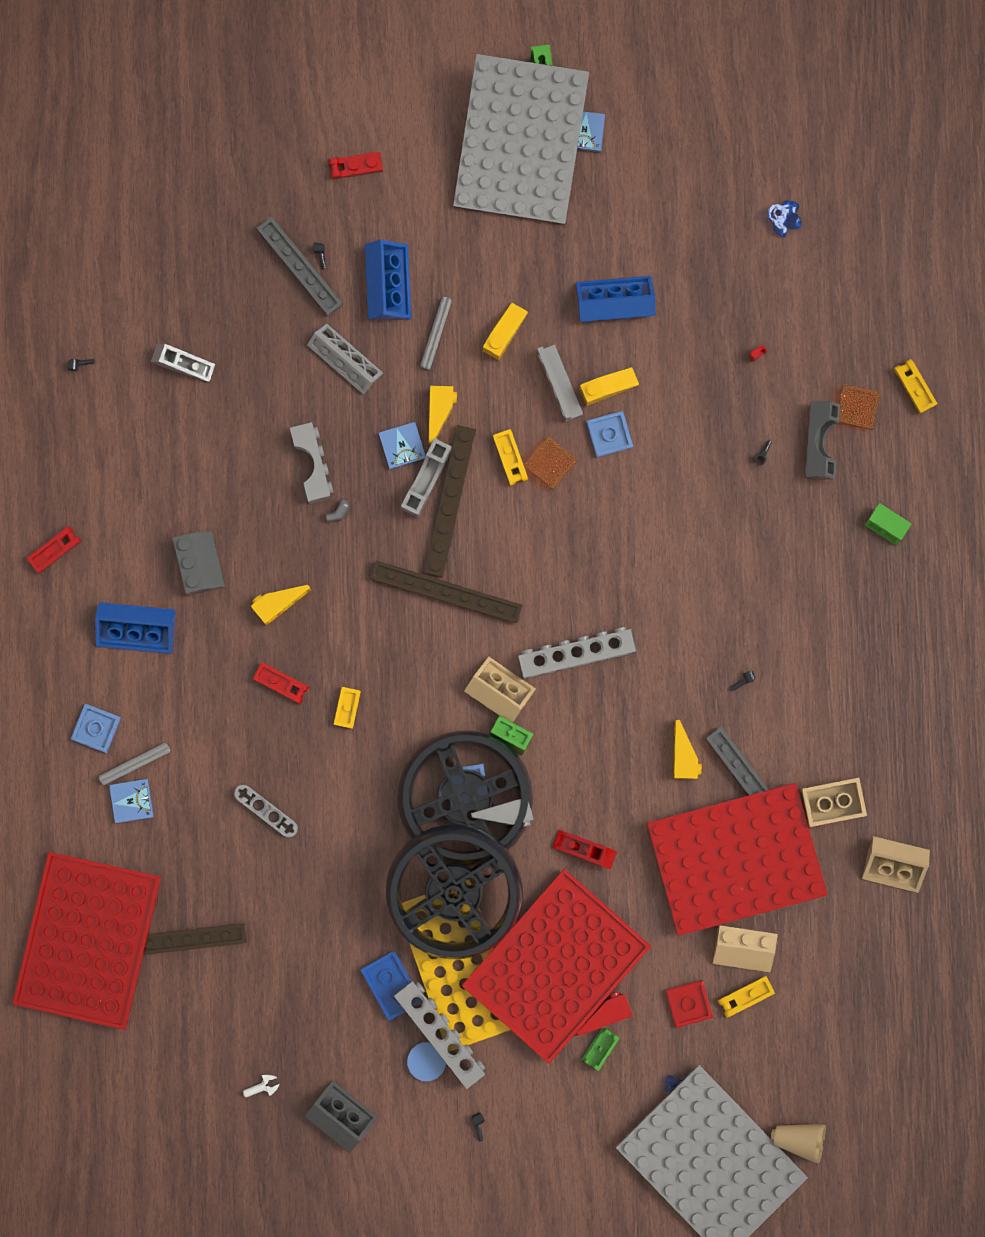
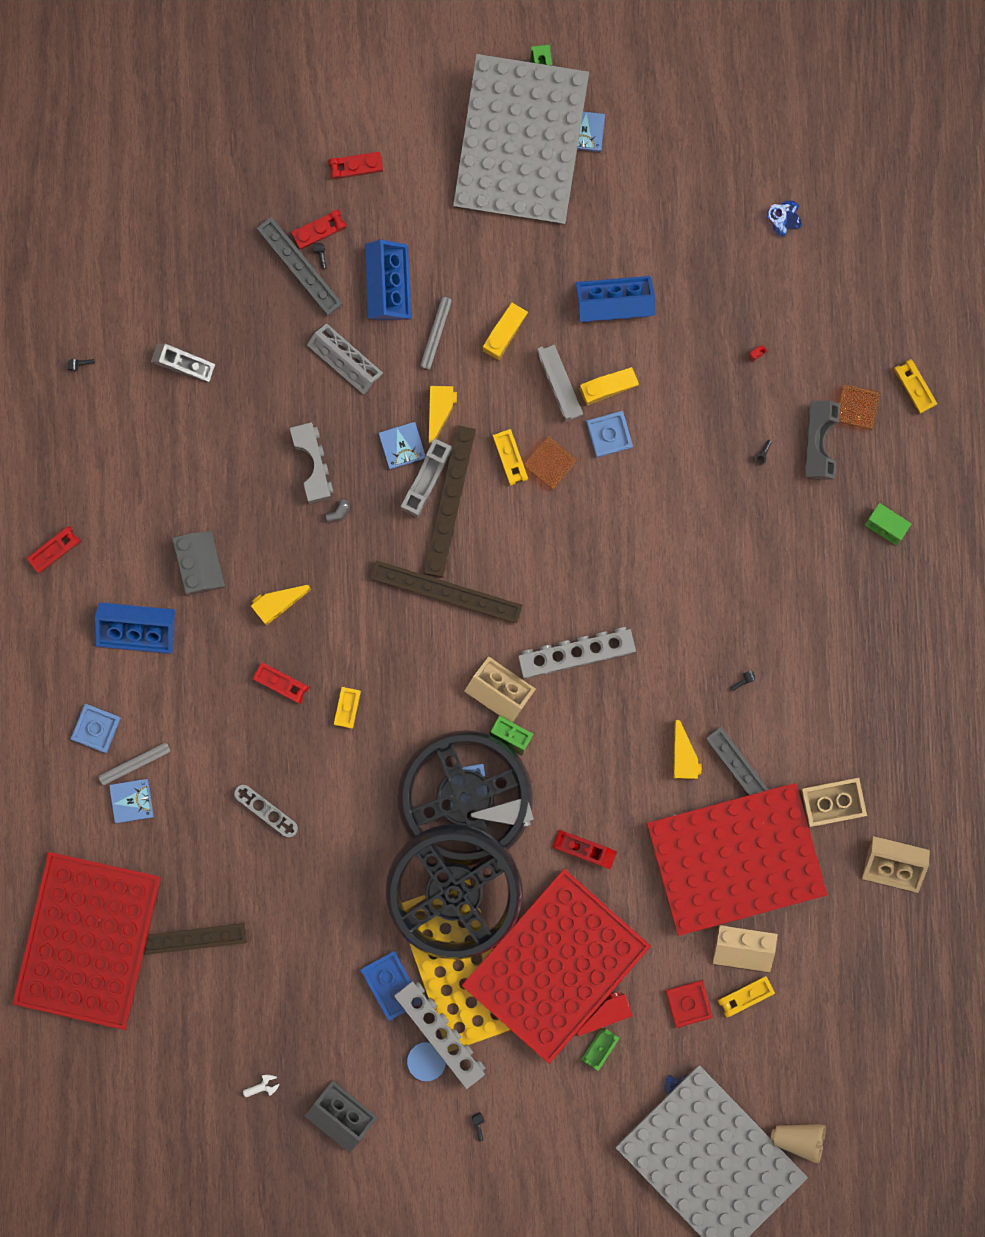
none -> red plate [291,209,347,250]

